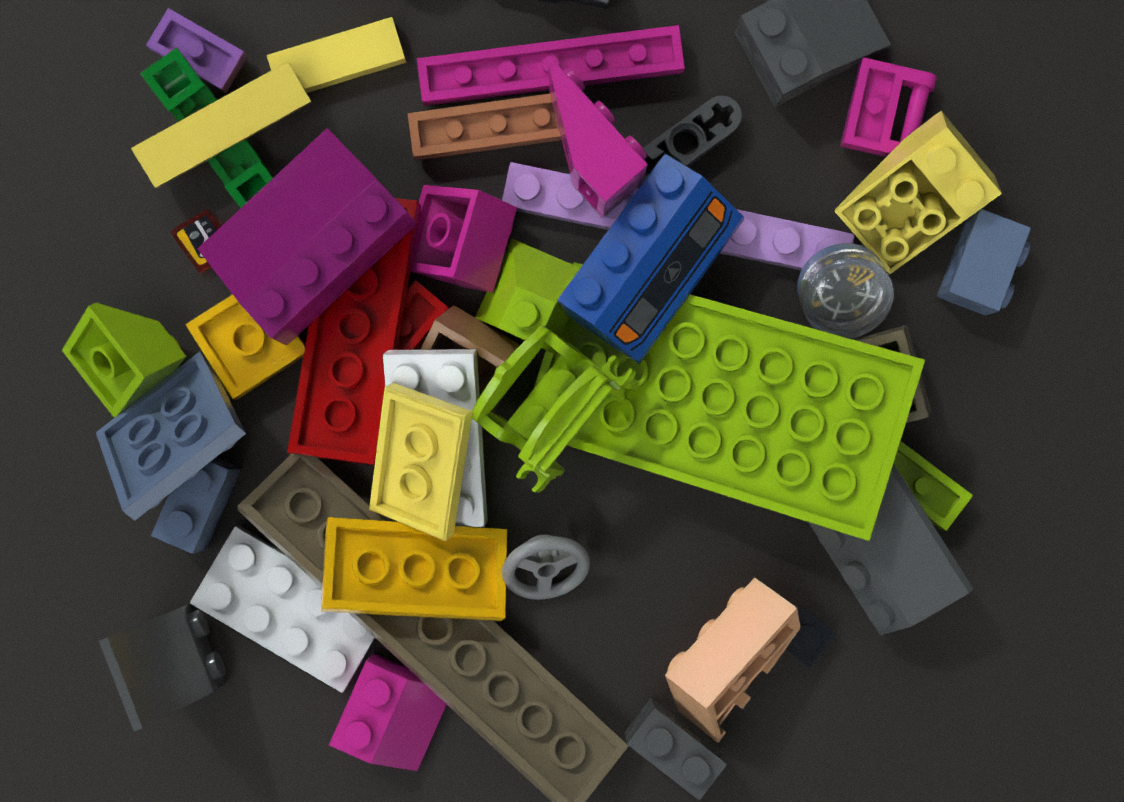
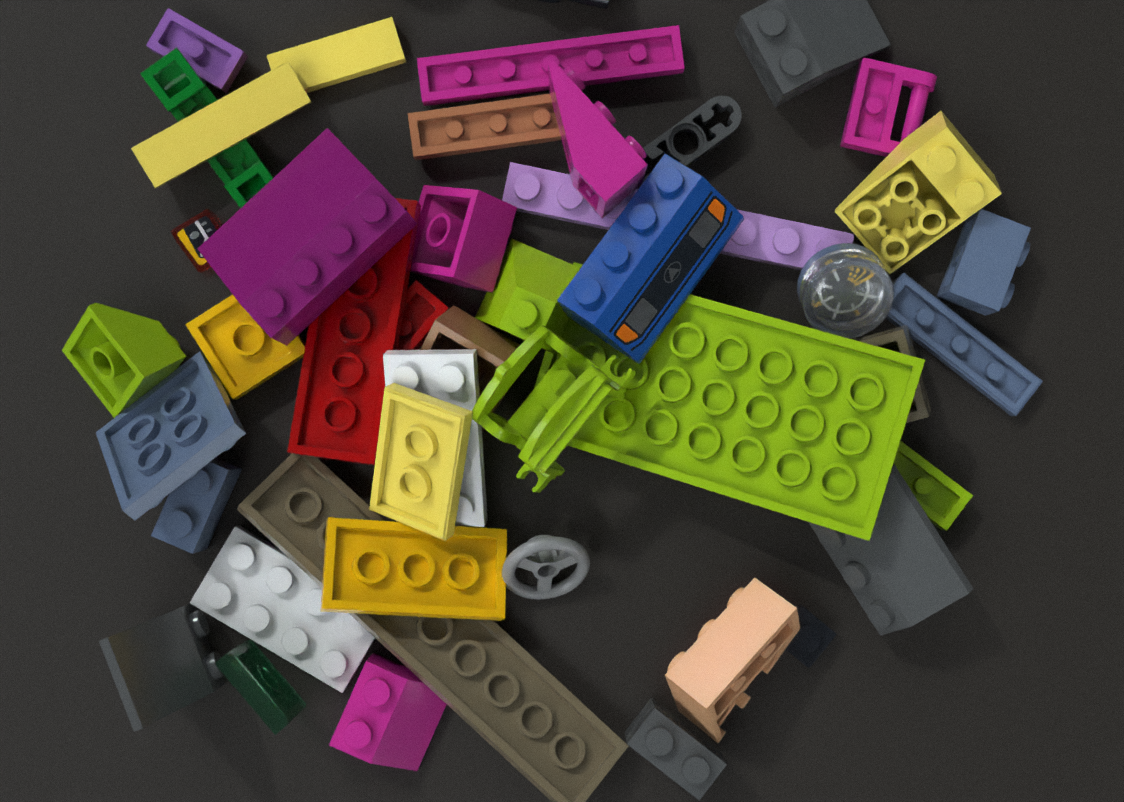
none -> clear green tile [215,640,306,735]
none -> sand blue tile [877,273,1043,416]

